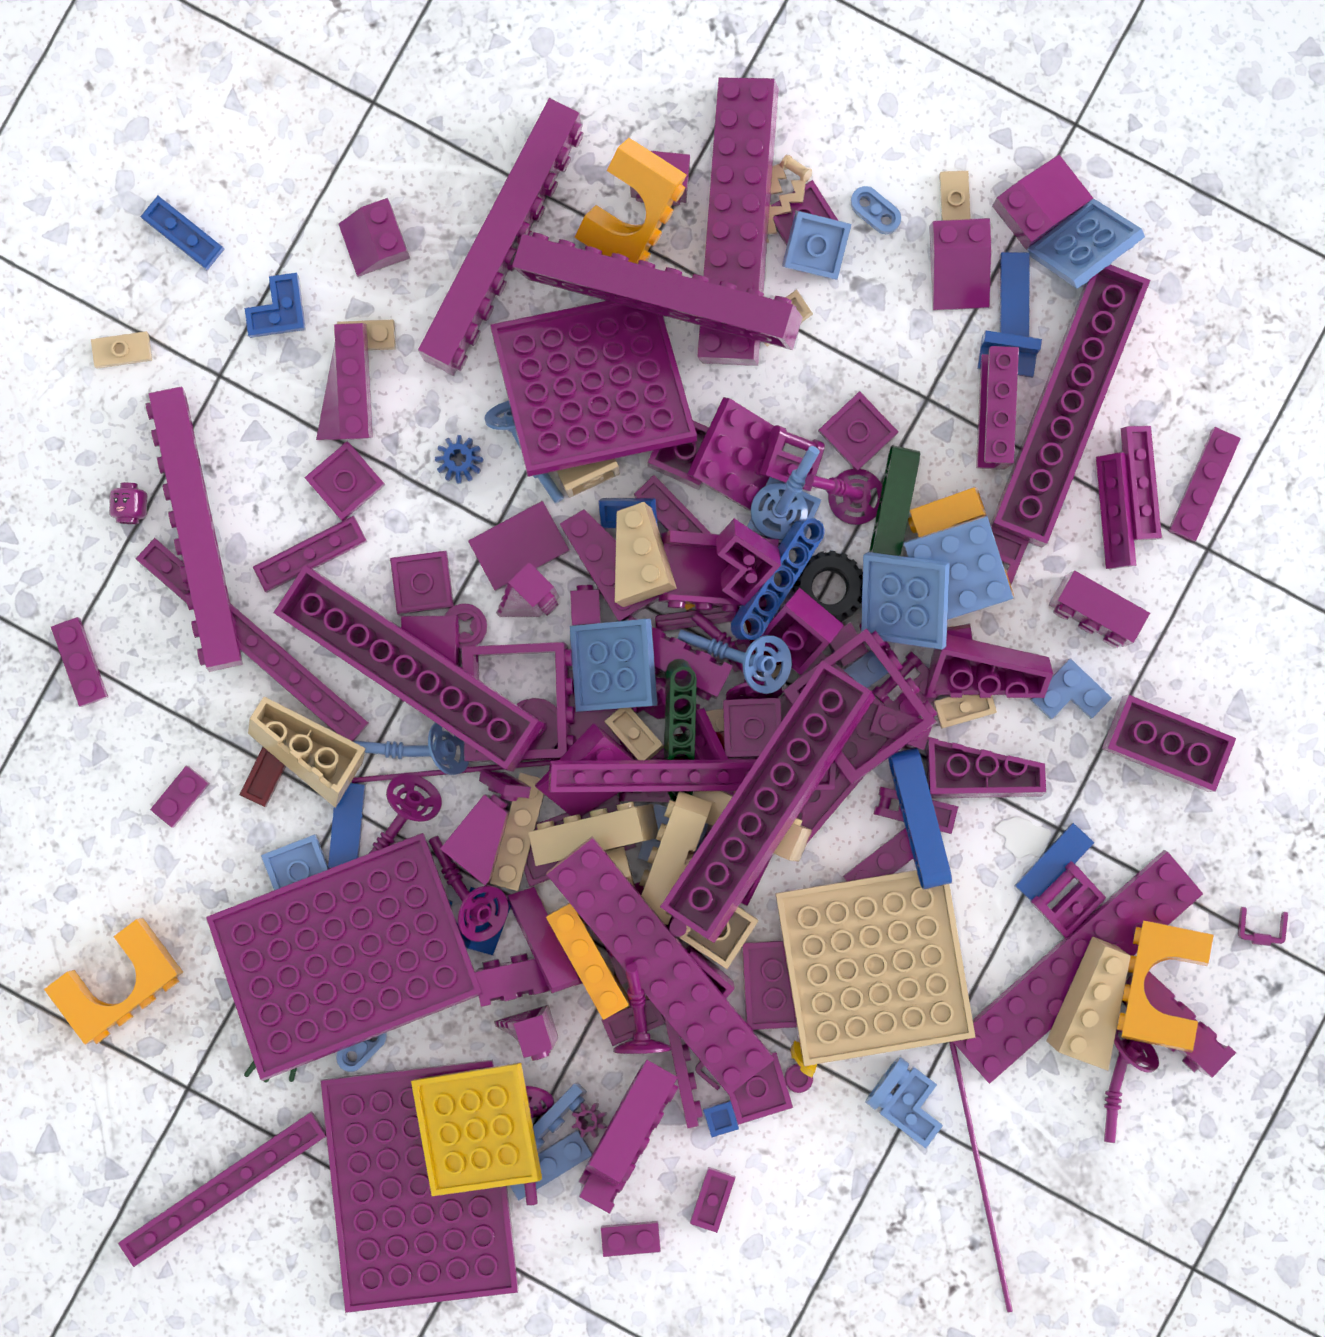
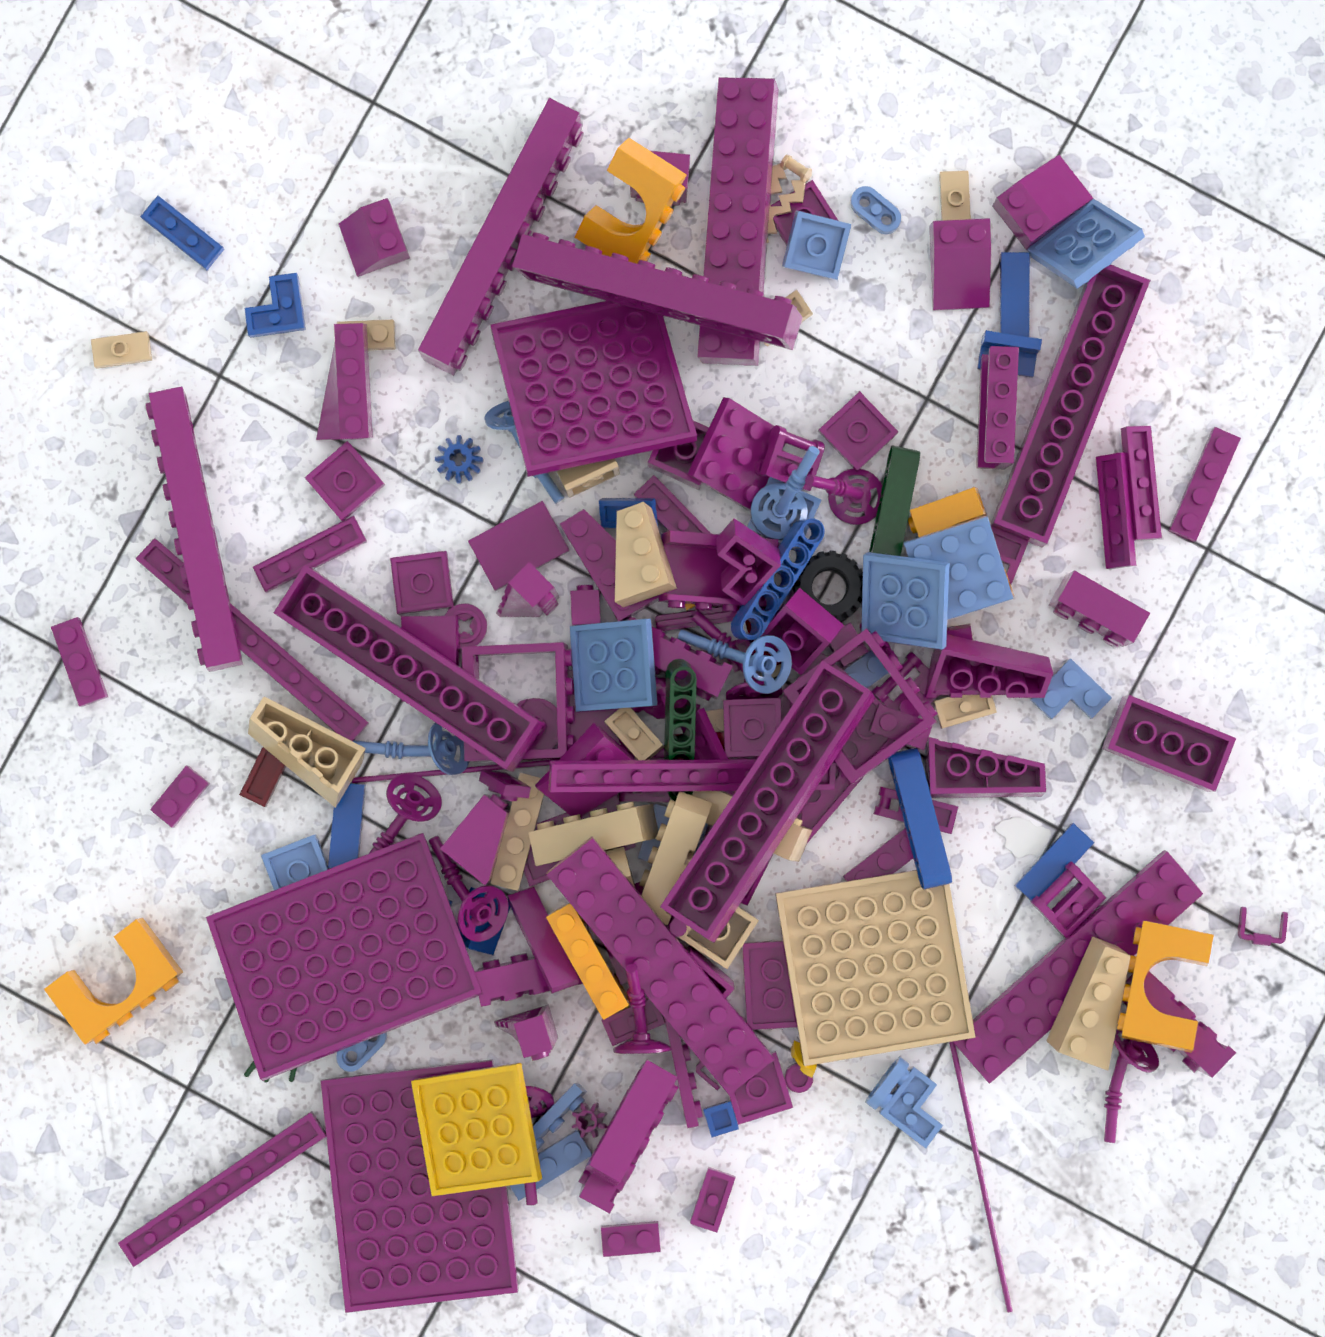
magenta head [109,482,147,524] -> none

